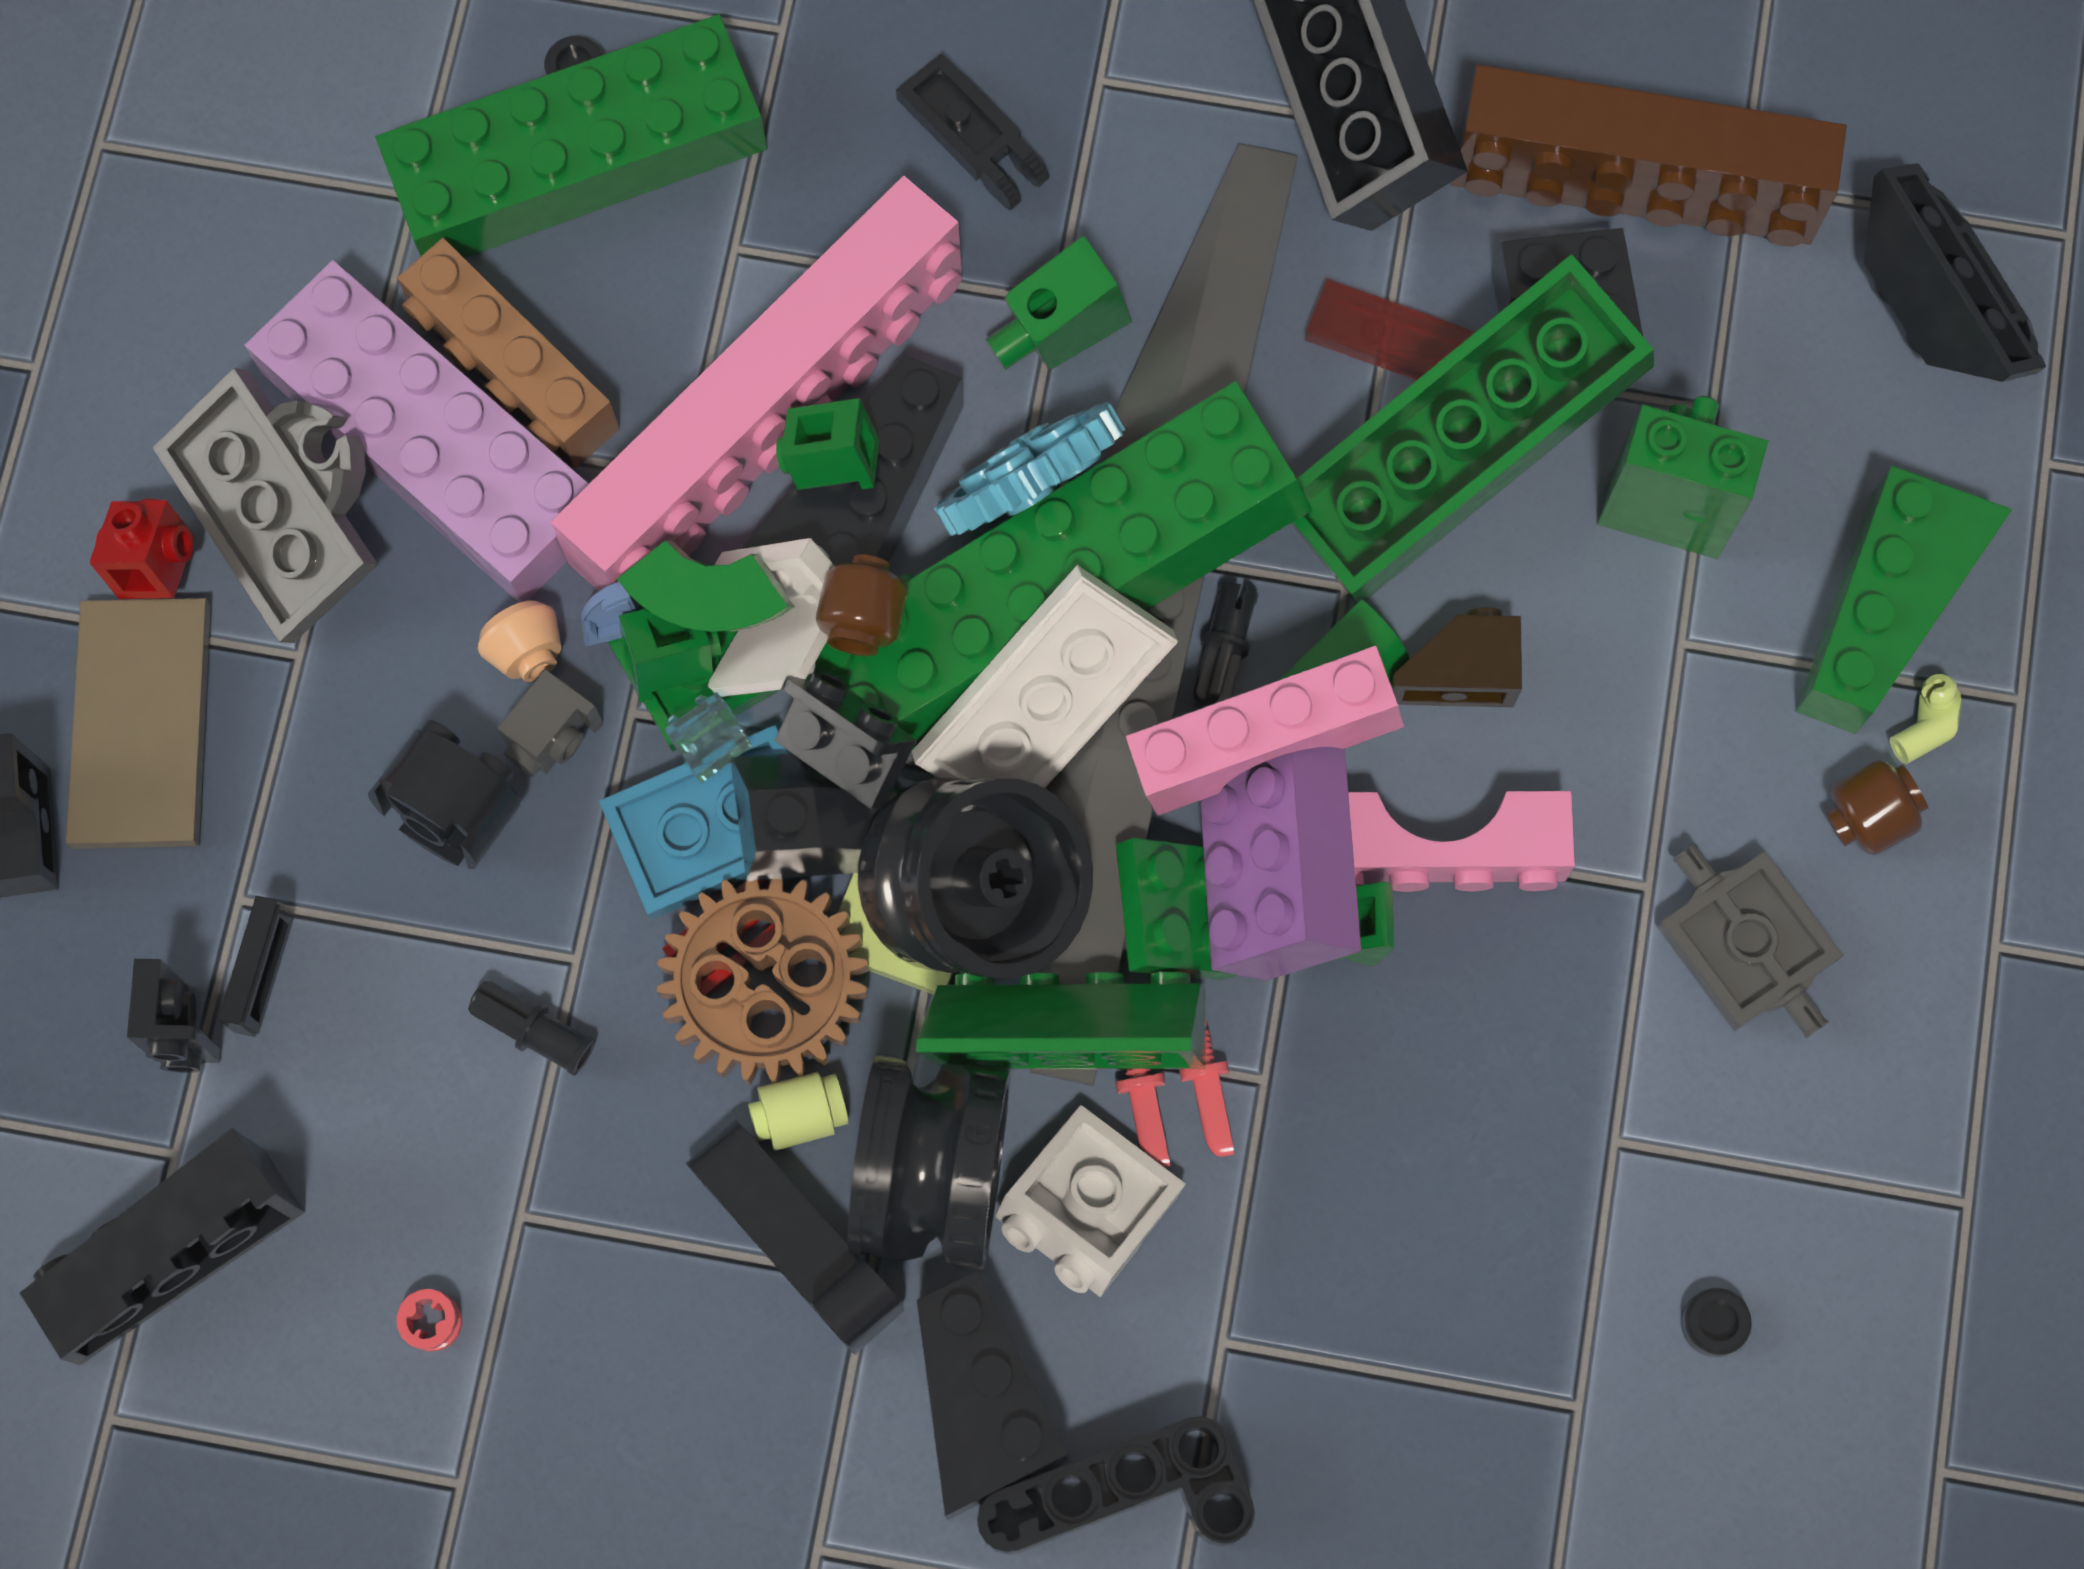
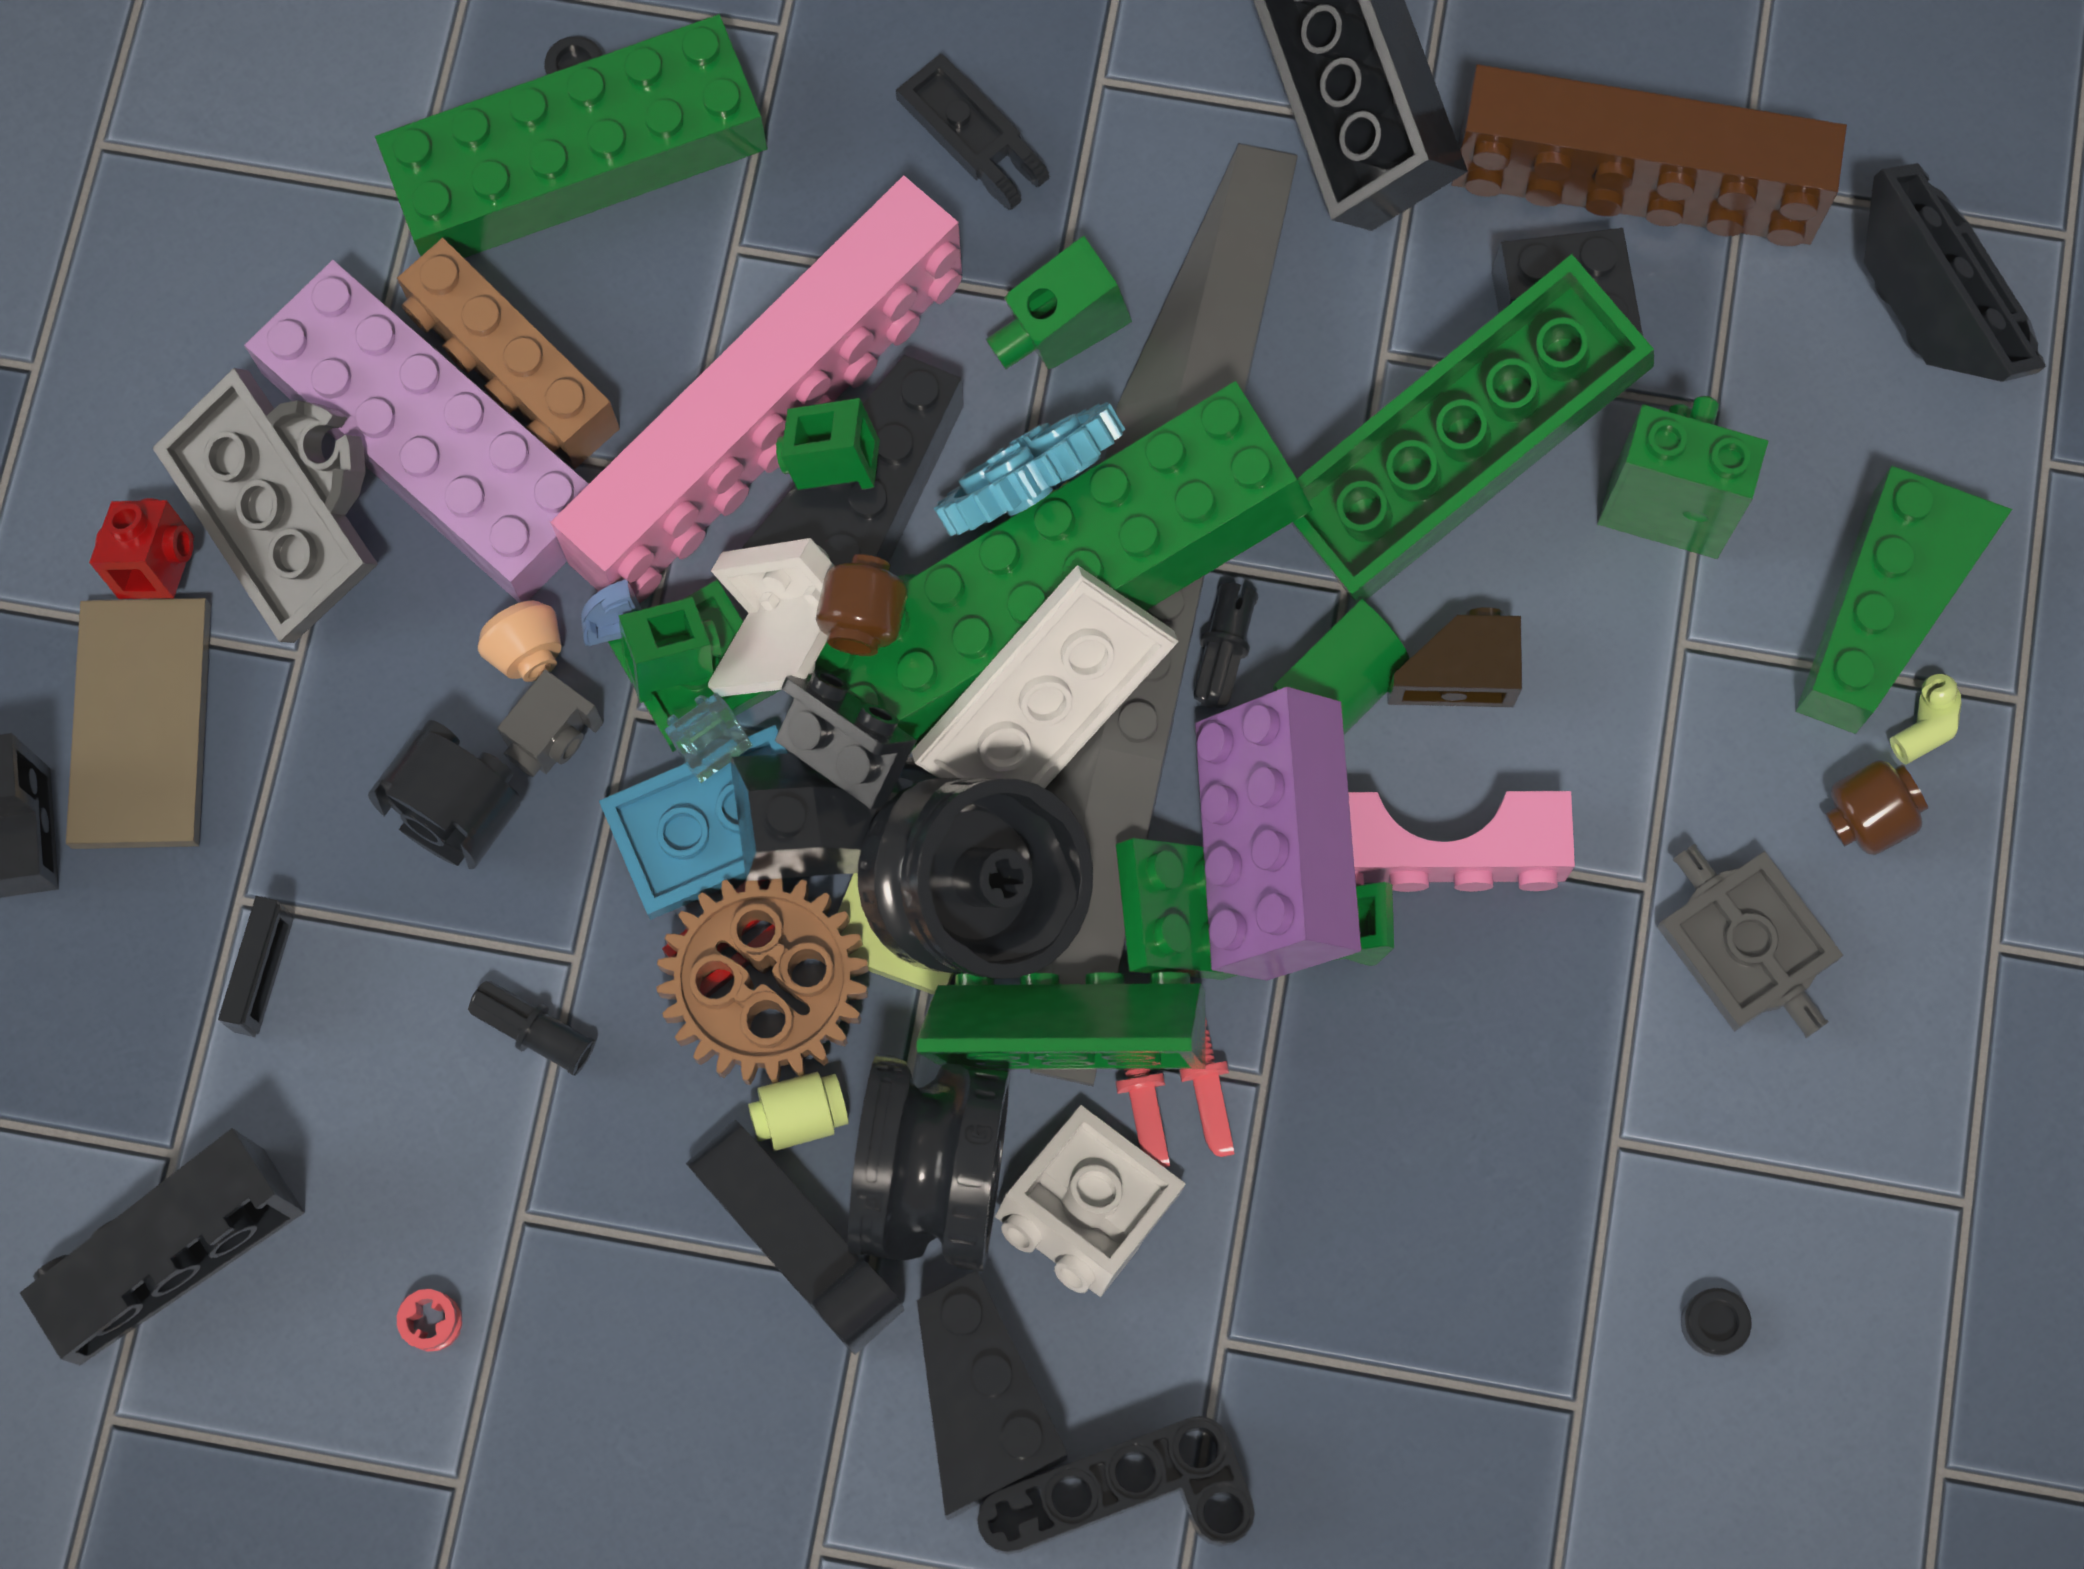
black bracket [127,958,221,1073] -> none
green tile [617,540,795,632] -> none
bright pink arch [1126,646,1404,815] -> none
clear red tile [1305,279,1475,380] -> none

